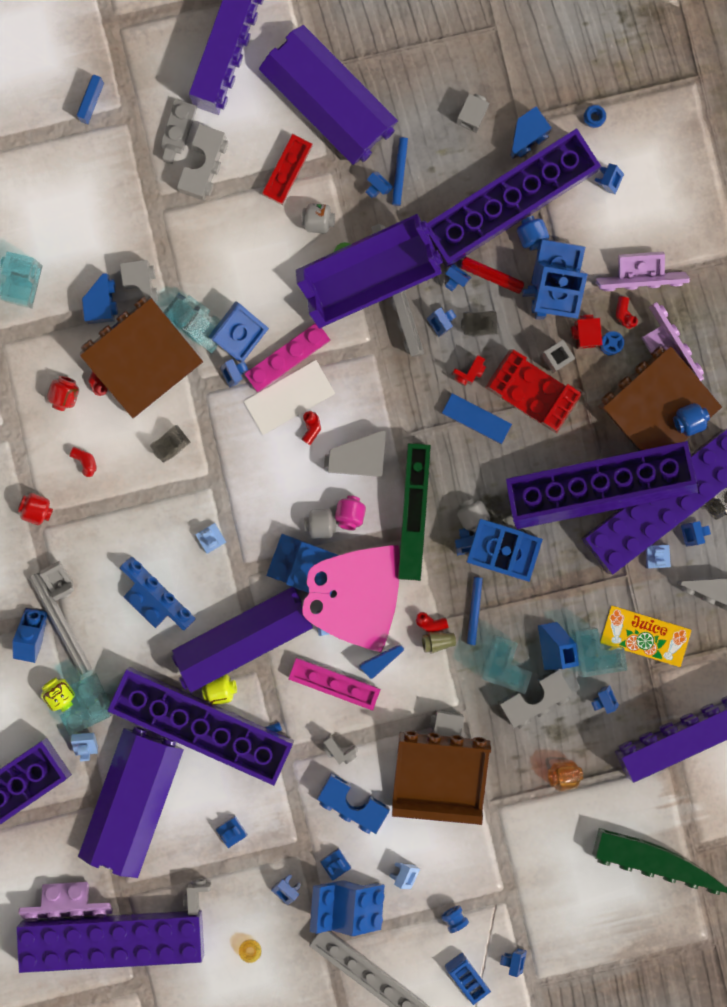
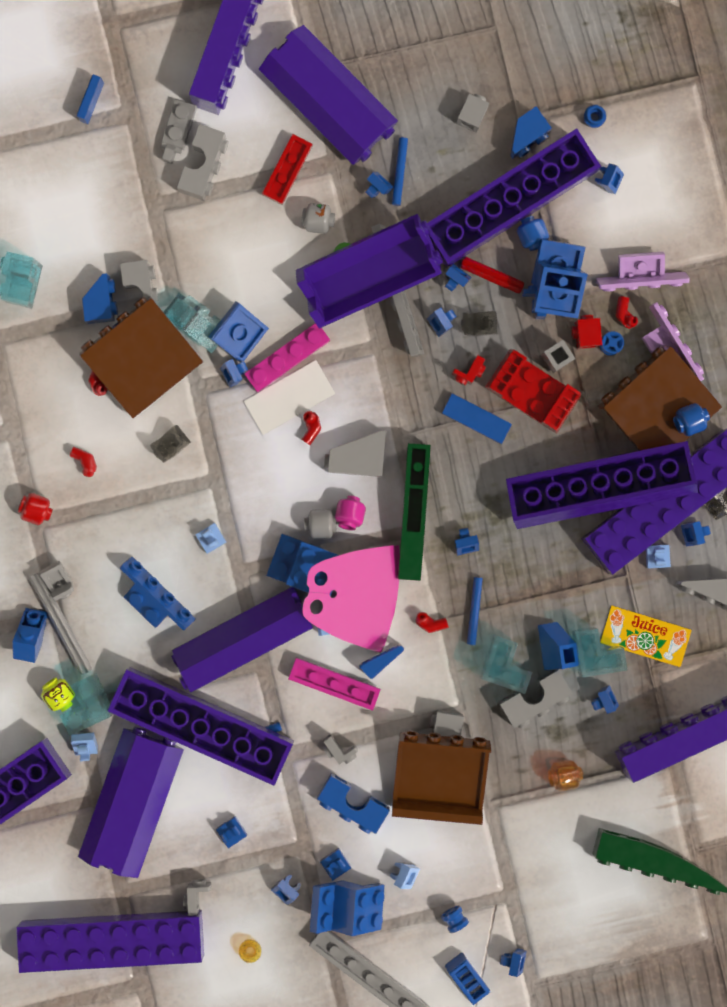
lavender bracket [19,882,113,922] -> none
red head [47,376,80,411] -> none
neon yellow head [202,674,237,705] -> none
olive cone [422,632,456,654] -> none
light grey head [457,499,490,534] -> none
blue bracket [466,519,543,582] -> none

